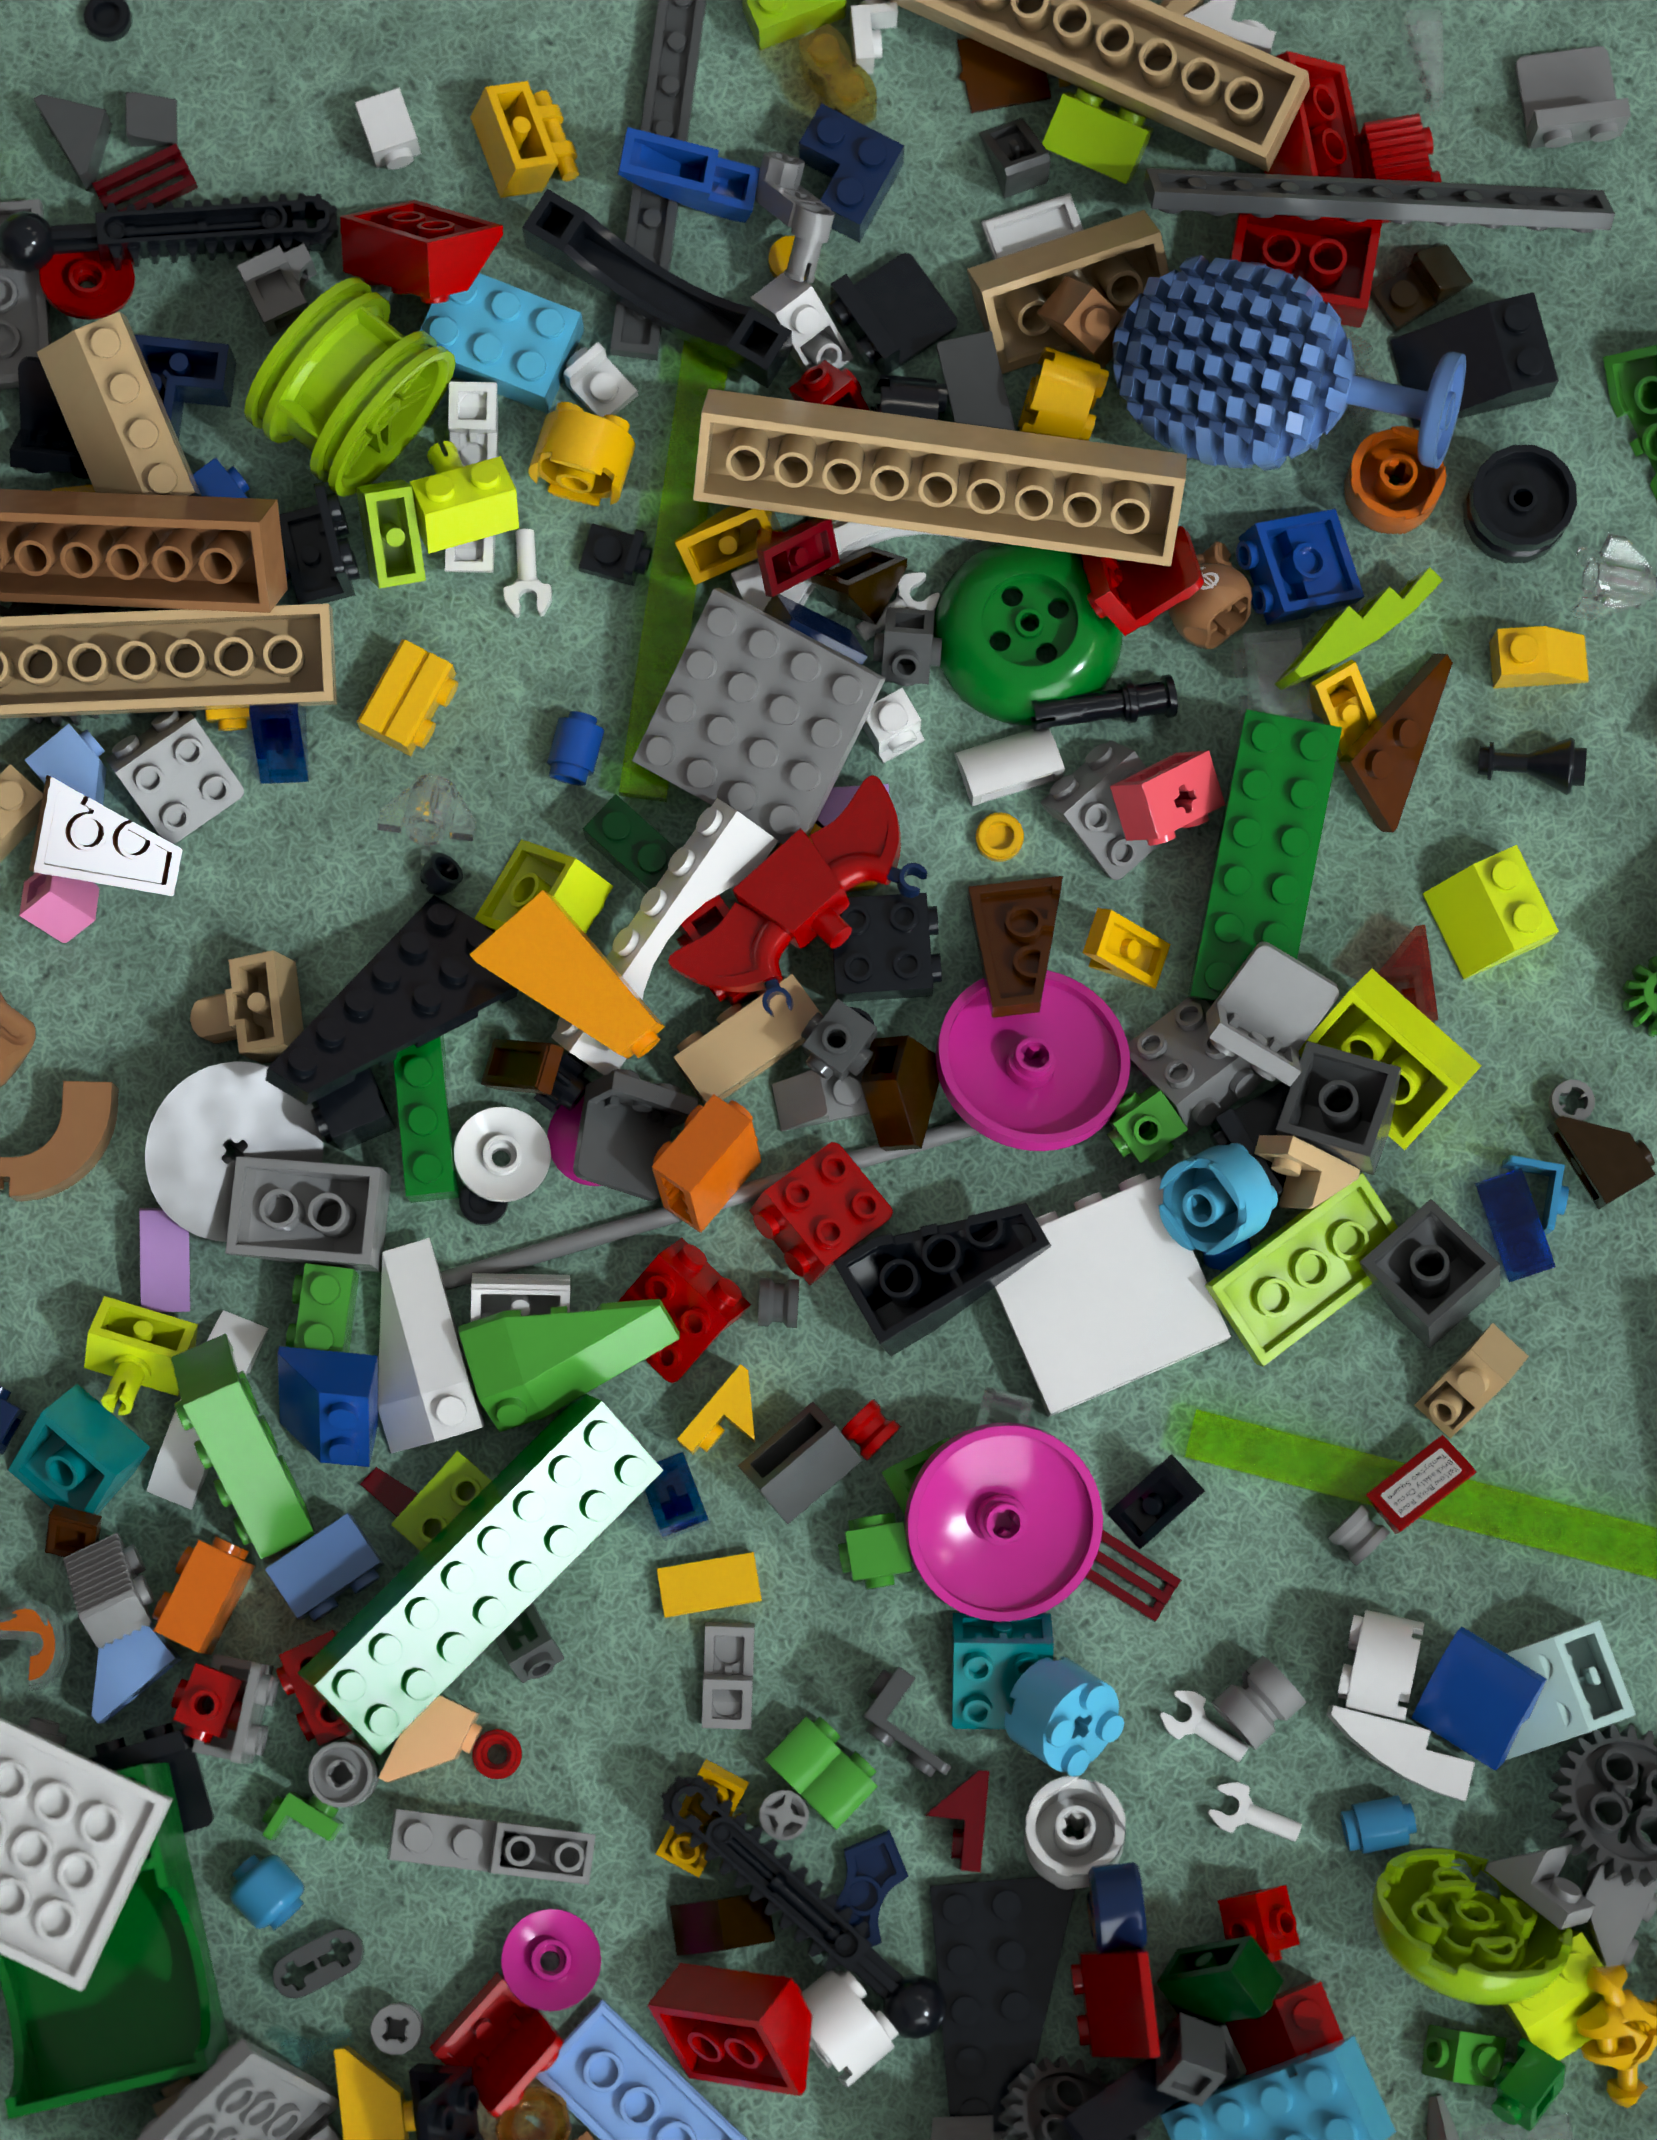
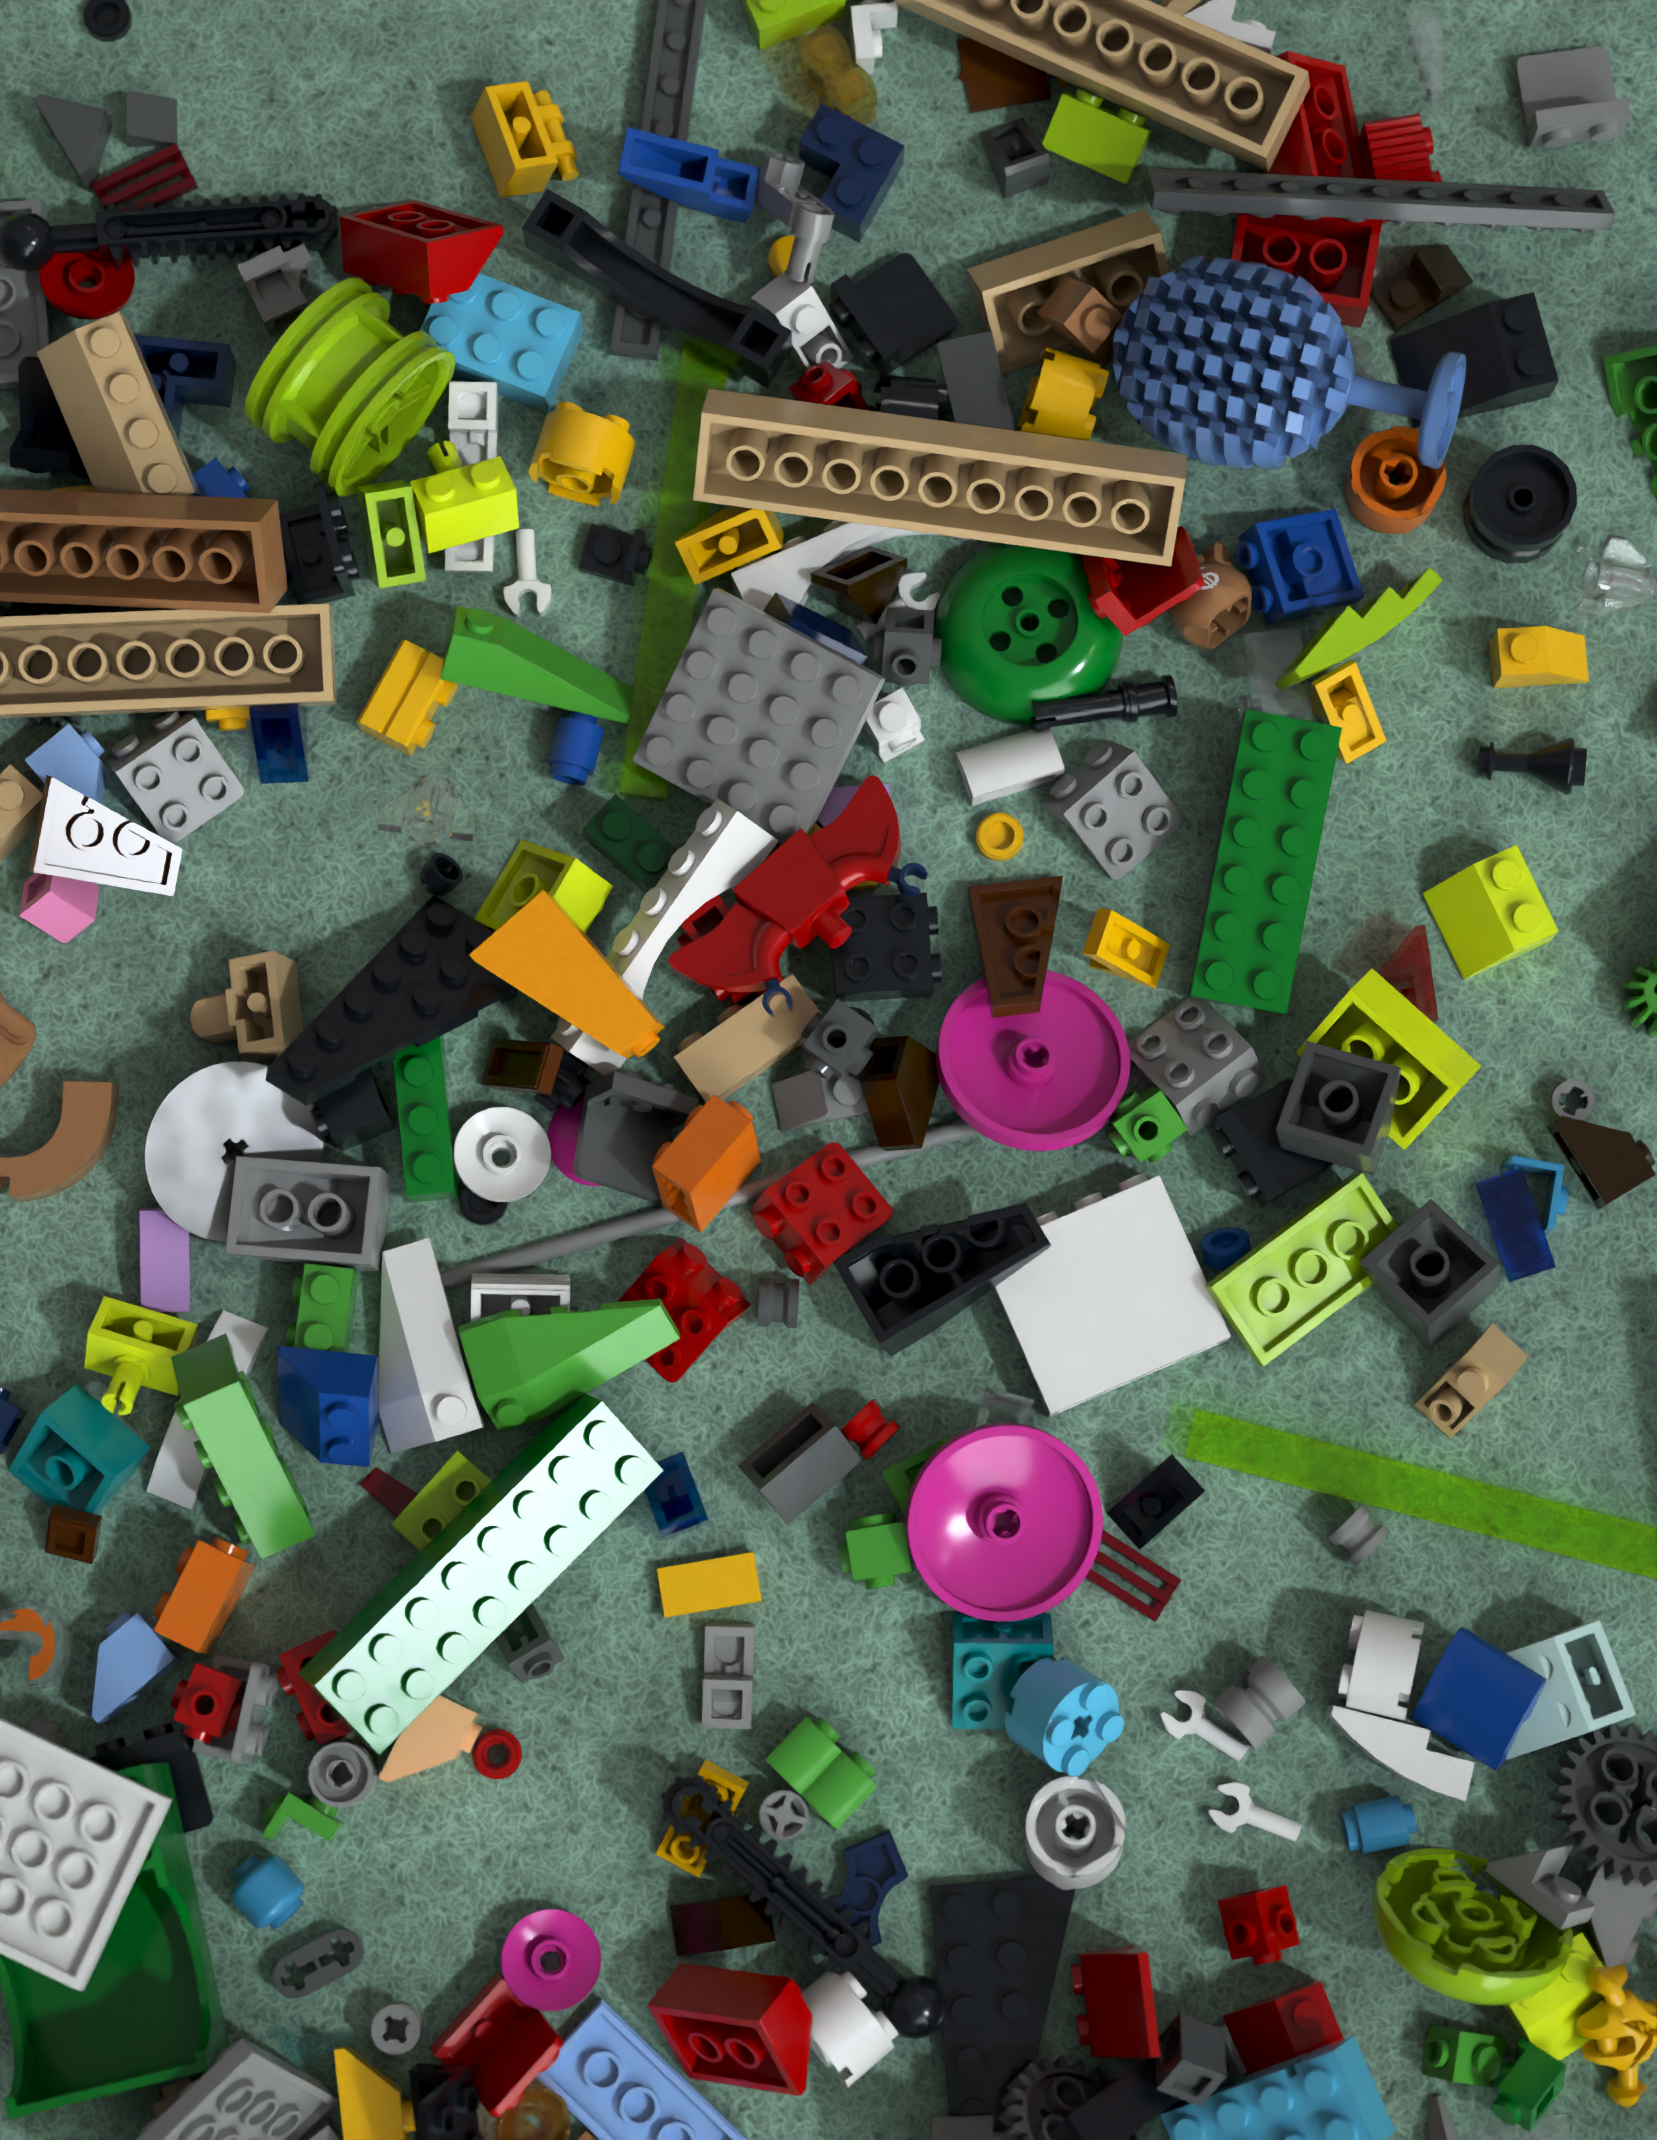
light grey brick [63,1533,155,1648] -> none
medium blue brick [265,1513,384,1622] -> none
white brick [355,88,421,169] -> none
light grey slope [387,1808,596,1885] -> none
white bracket [564,342,638,417] -> none
yellow slope [677,1364,755,1455] -> none
dark red slope [756,517,840,597] -> none
dark grey bracket [862,1666,952,1777] -> none
dark red slope [924,1770,989,1872] -> none
white tile [981,193,1084,260] -> none
dark blue animal [1087,1862,1147,1953] -> none
coral brick [1110,750,1225,846] -> none
dark green brick [1156,1935,1284,2026] -> none
medium azure brick [1159,1143,1278,1255] -> none
light grey bracket [1206,942,1339,1086] -> none
tan slope [1254,1135,1360,1209] -> none
reddish brown wing [1338,654,1452,832] -> none
slope [1365,1434,1477,1534] -> none
none -> bright green wedge [440,606,632,724]

